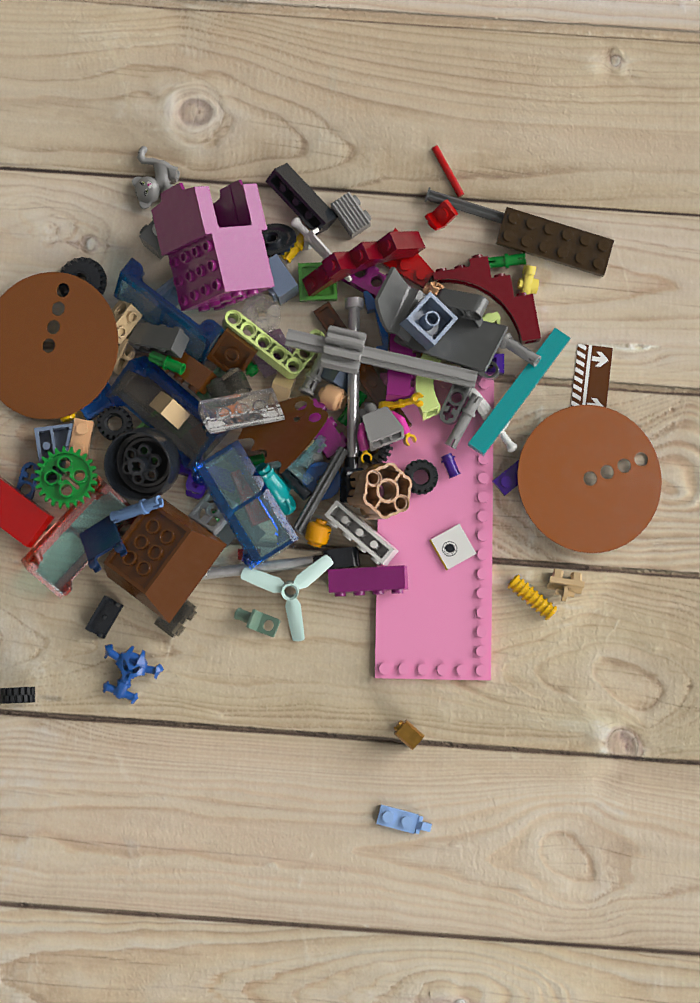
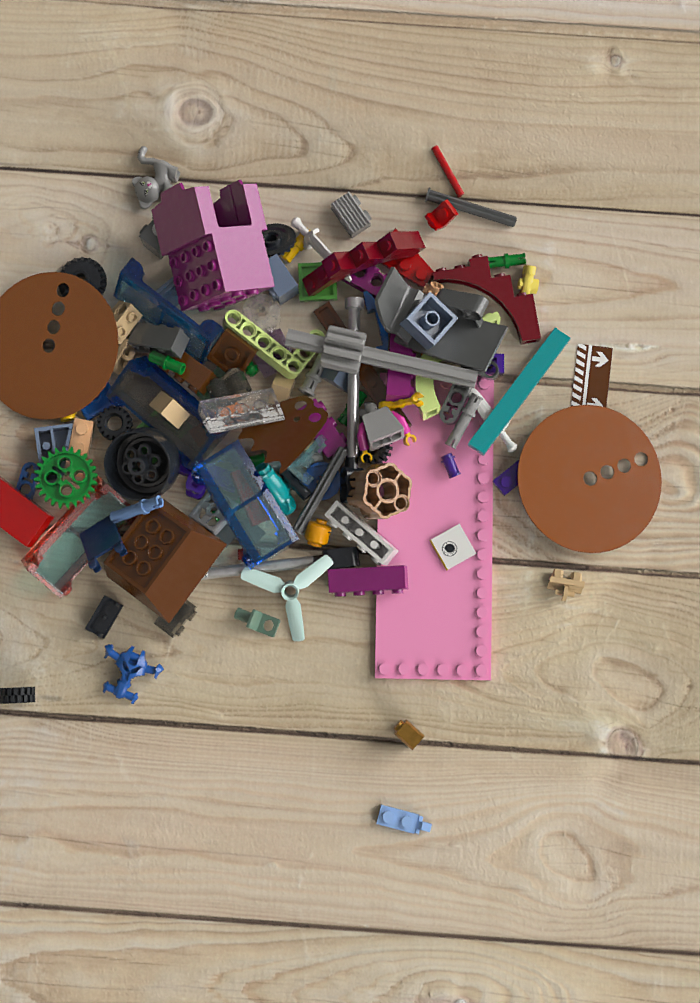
black brick [265,163,338,236] -> none
light nougat head [318,383,348,412] -> none
black tyre [404,459,438,495] -> none
dark brown plate [496,207,614,277] -> none
light grey pin [499,333,541,367] -> none
yellow piece [507,574,557,620] -> none

